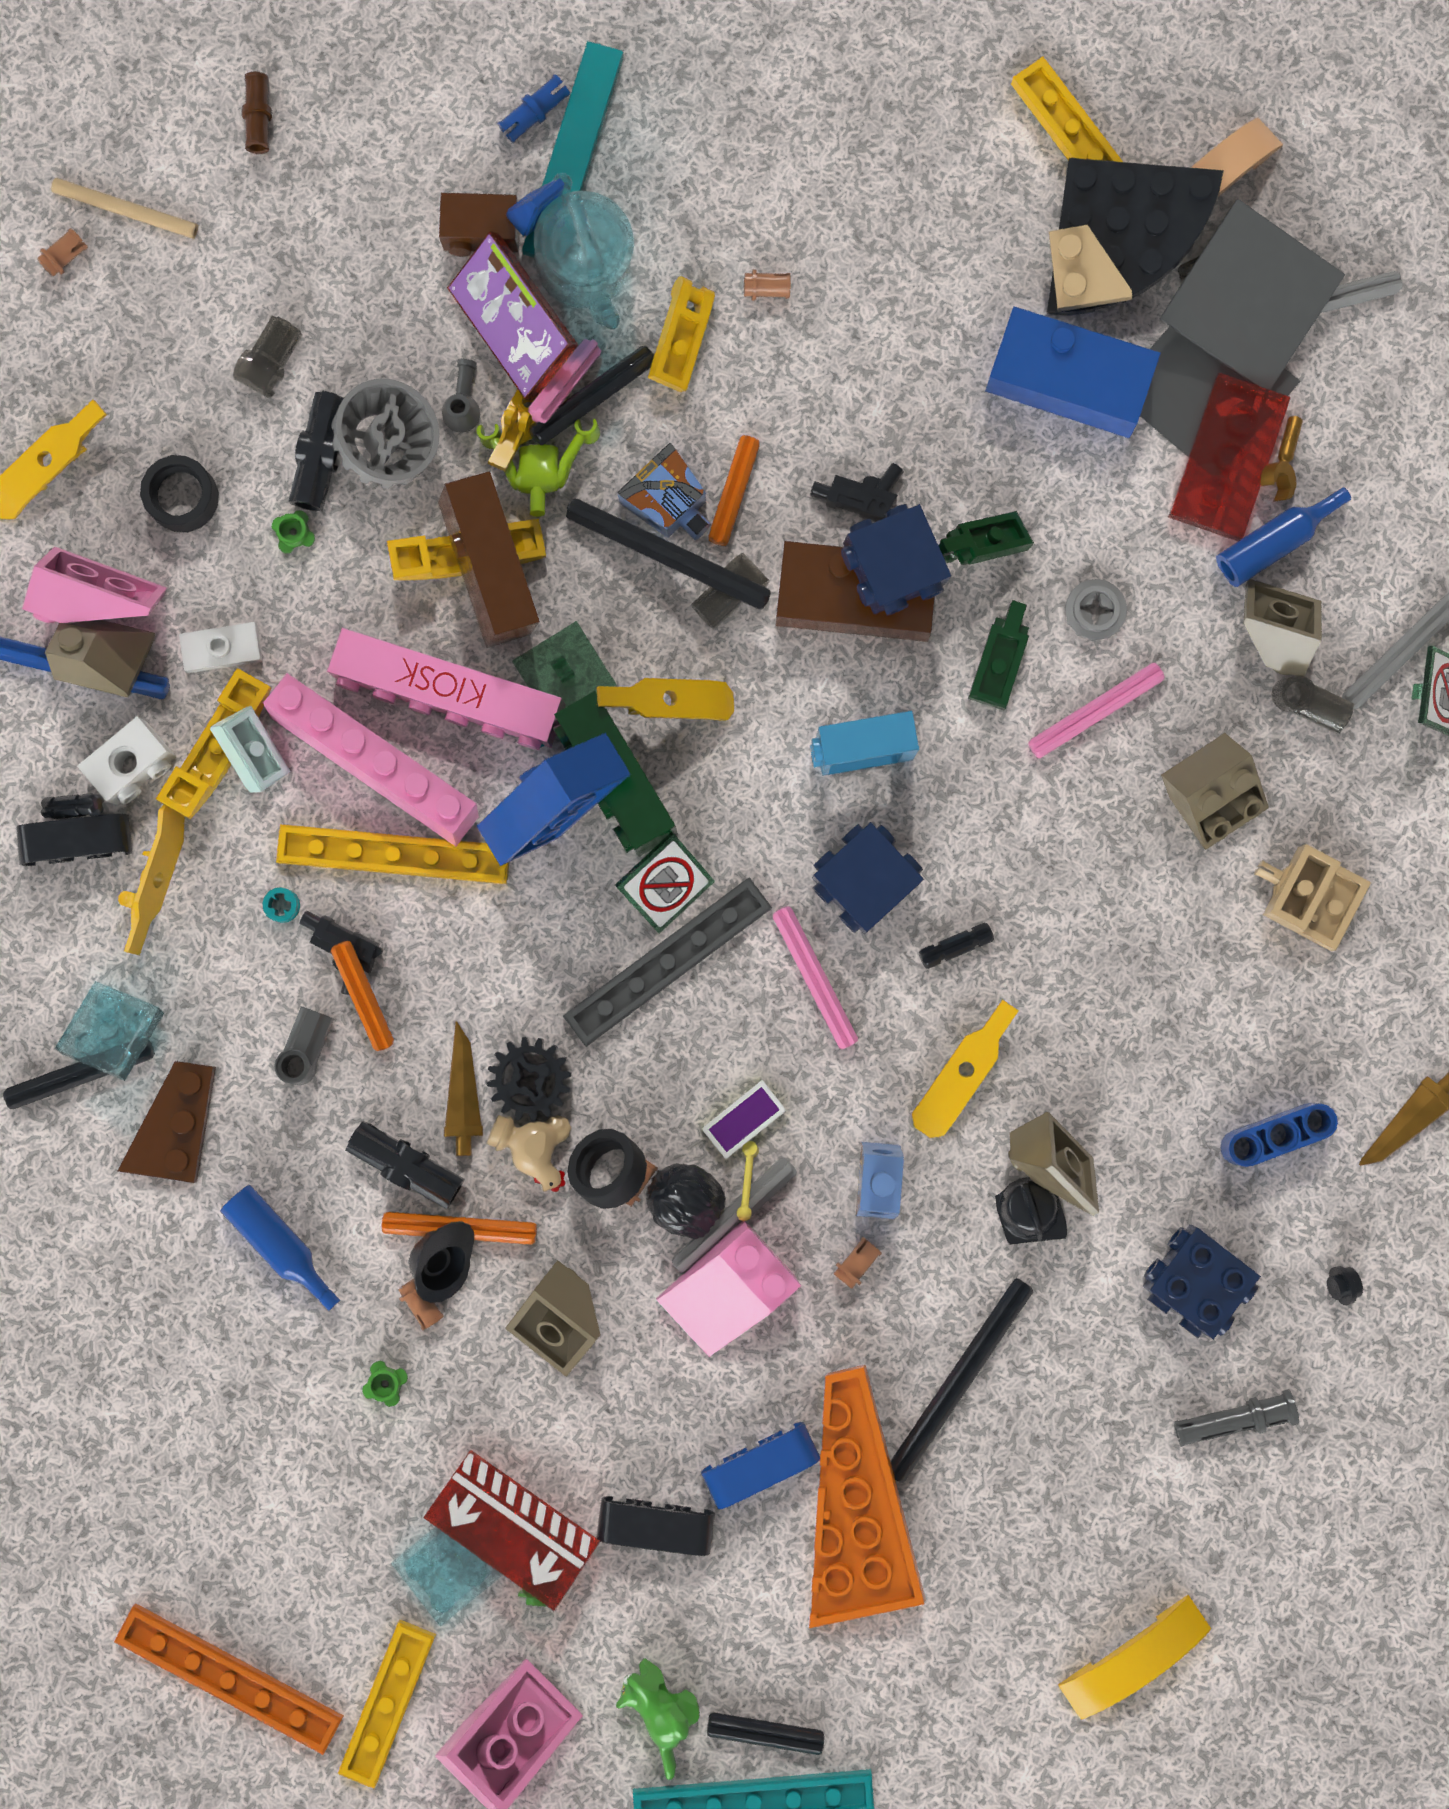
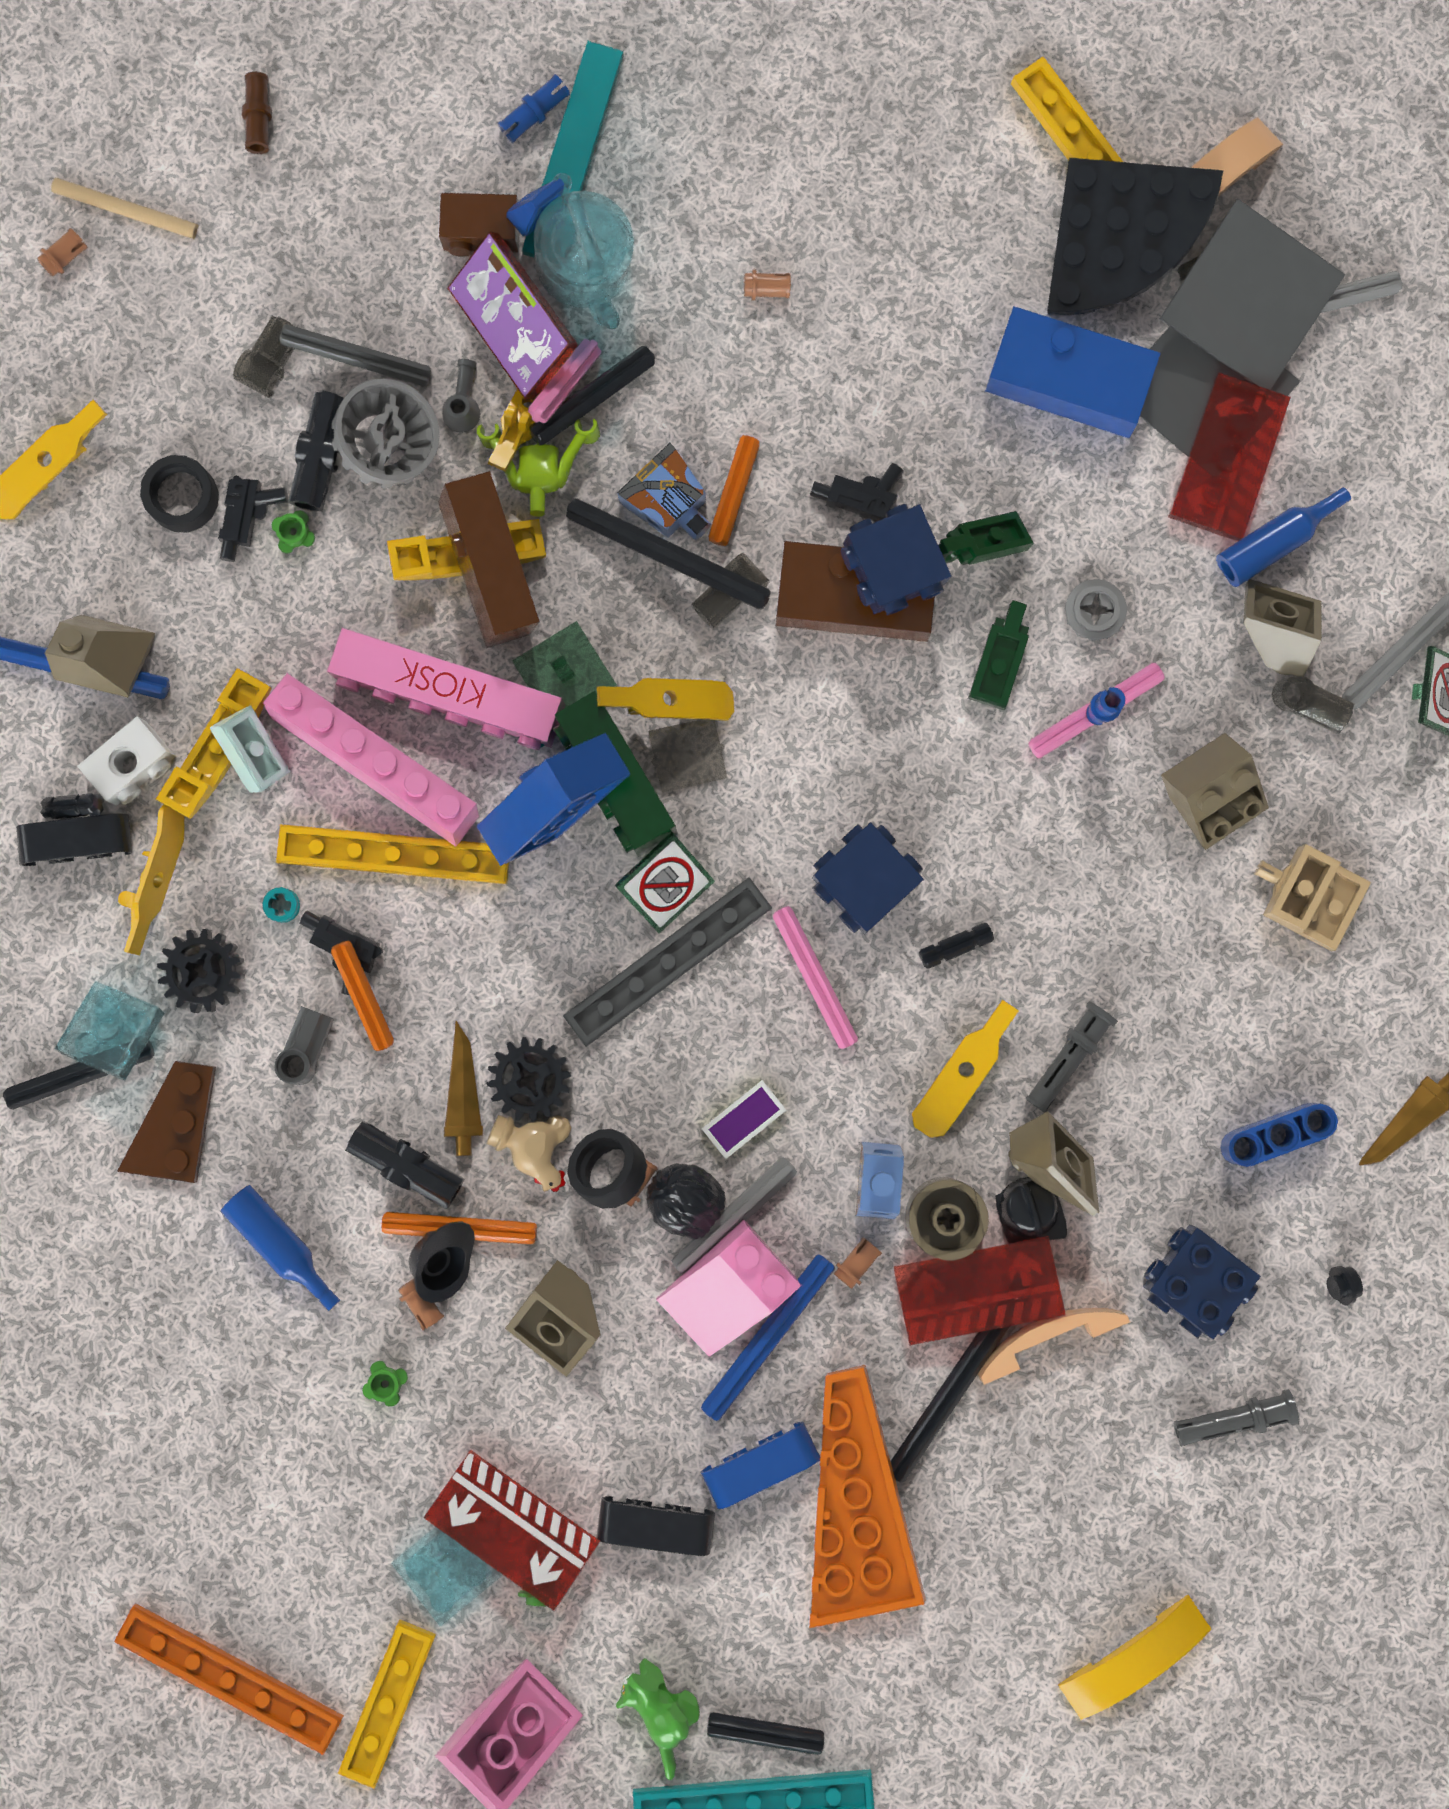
bright pink slope [22,547,167,623] -> none
white plate [179,622,263,673] -> none
yellow plate [648,276,715,392] -> none
light yellow hinge [736,1141,759,1221] -> none
dark azure window [810,711,919,776] -> none
tan wing [1049,225,1132,312] -> none
pearl gold piece [1261,416,1303,502] -> none
none -> black gear [157,929,245,1013]
none -> black piece [218,475,288,562]
none -> dark grey axle [280,324,431,386]
none -> clear smoke piece [649,719,728,793]
none -> blue axle [701,1254,835,1421]
none -> clear red tile [894,1236,1066,1345]
none -> dark tan brick [905,1177,989,1260]
none -> light nougat slope [978,1308,1130,1385]
none -> dark grey pin [1025,1001,1118,1113]
none -> blue pin [1086,687,1126,725]

